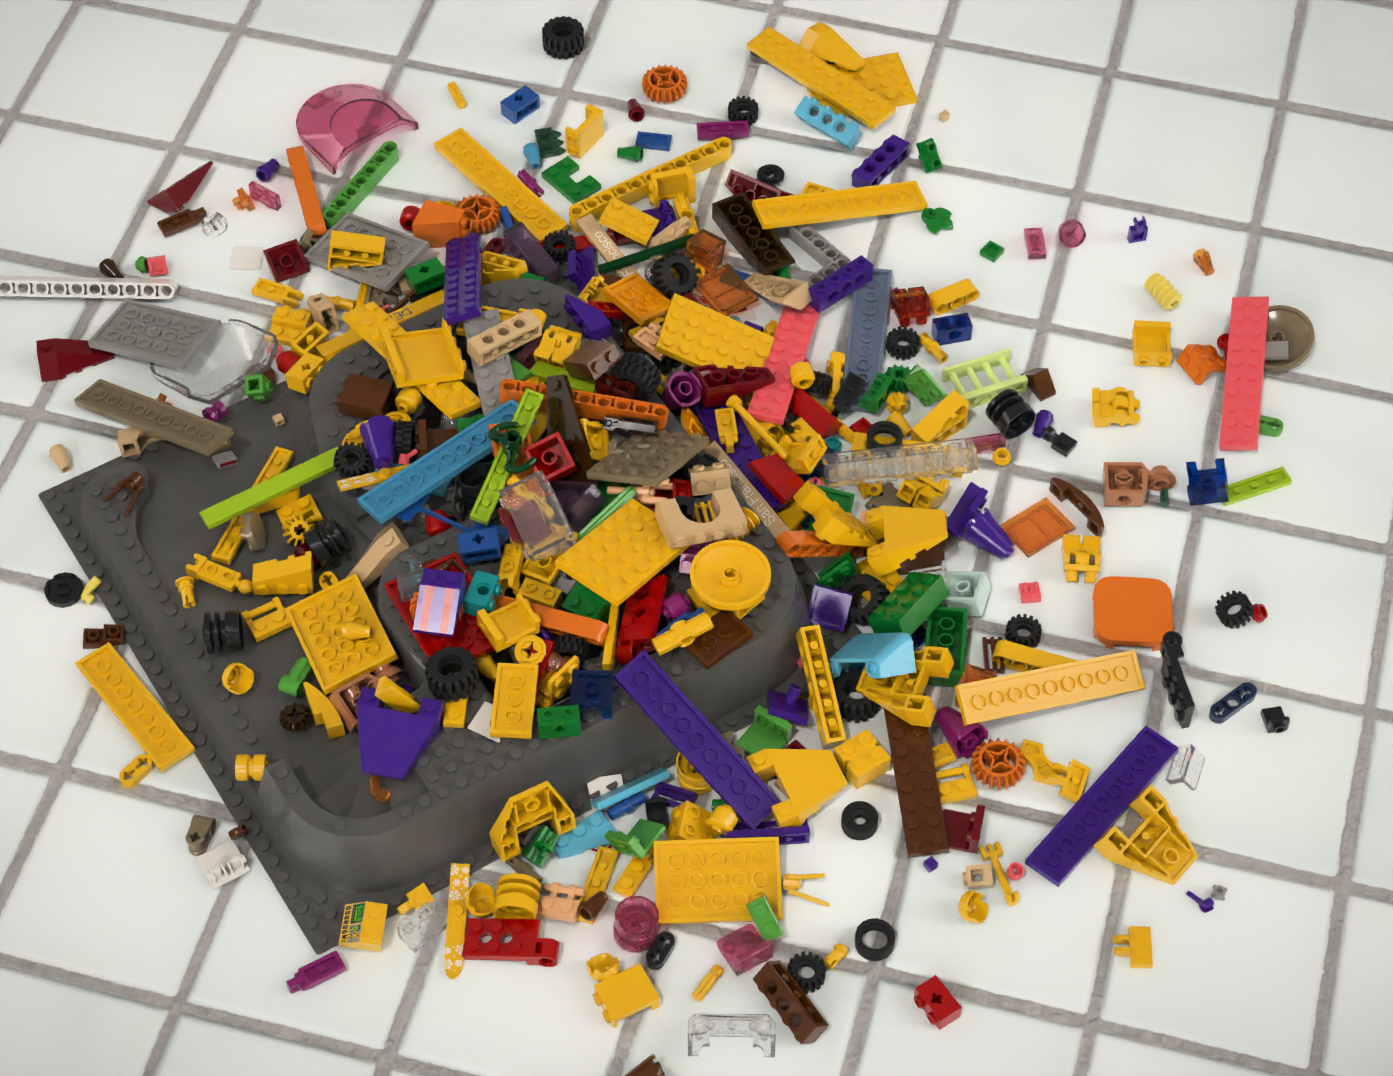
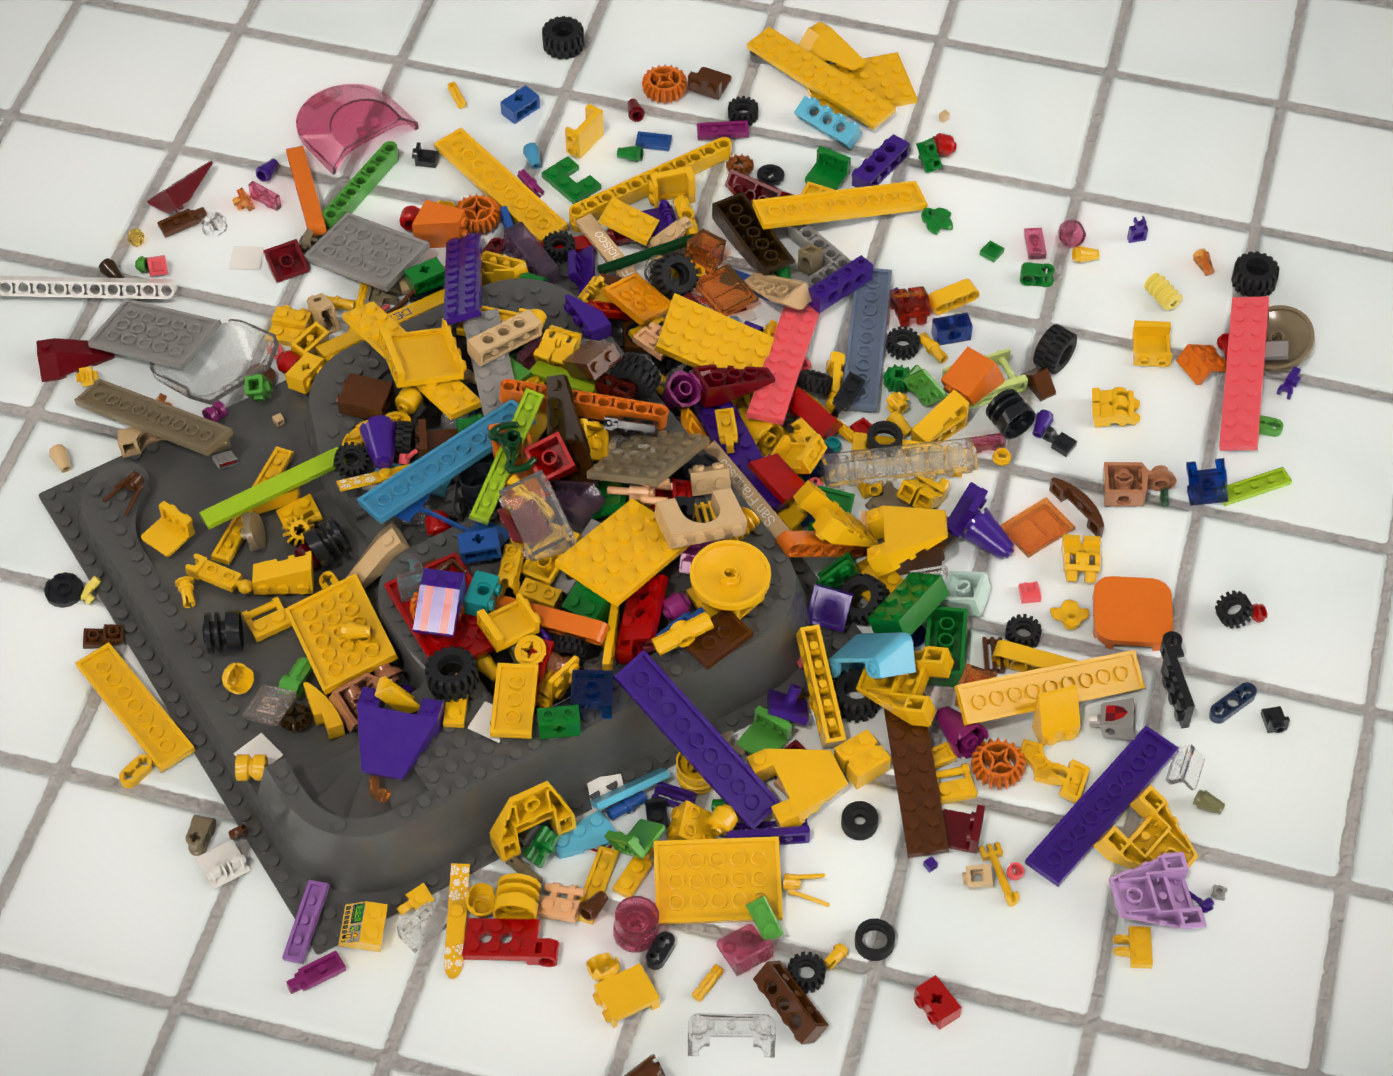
yellow hinge [251,277,304,308] -> none
yellow wedge [327,230,386,271] -> none
clear green plate [534,127,566,159] -> none
bright green axle [577,486,636,540] -> none
yellow piece [726,395,788,459] -> none
yellow head [789,361,815,389] -> none
green hinge [858,373,894,414] -> none
yellow hair [958,890,988,924] -> none
none -> yellow gear [75,366,99,387]
none -> clear yellow plate [127,228,145,247]
none -> yellow bracket [141,501,195,557]
none -> white sticker [234,733,283,765]
none -> clear tile [242,684,297,726]
none -> medium lavender tile [282,880,330,964]
none -> black bracket [412,142,439,168]
none -> reddish brown bracket [688,67,732,100]
none -> dark orange gear [726,154,754,175]
none -> dark tan brick [798,244,824,274]
none -> green bracket [805,146,851,190]
none -> red head [932,133,957,157]
none -> orange slope [941,346,1005,405]
none -> green piece [1020,262,1055,287]
none -> yellow slope [1032,684,1080,746]
none -> black tyre [1033,324,1077,374]
none -> yellow plate [1050,599,1089,630]
none -> yellow cone [1072,245,1099,263]
none -> light grey torso [1089,698,1136,740]
none -> lavender wedge [1108,852,1207,929]
none -> olive cone [1193,789,1225,814]
none -> black tyre [1231,251,1280,297]
none -> dark purple plate [1276,366,1301,400]

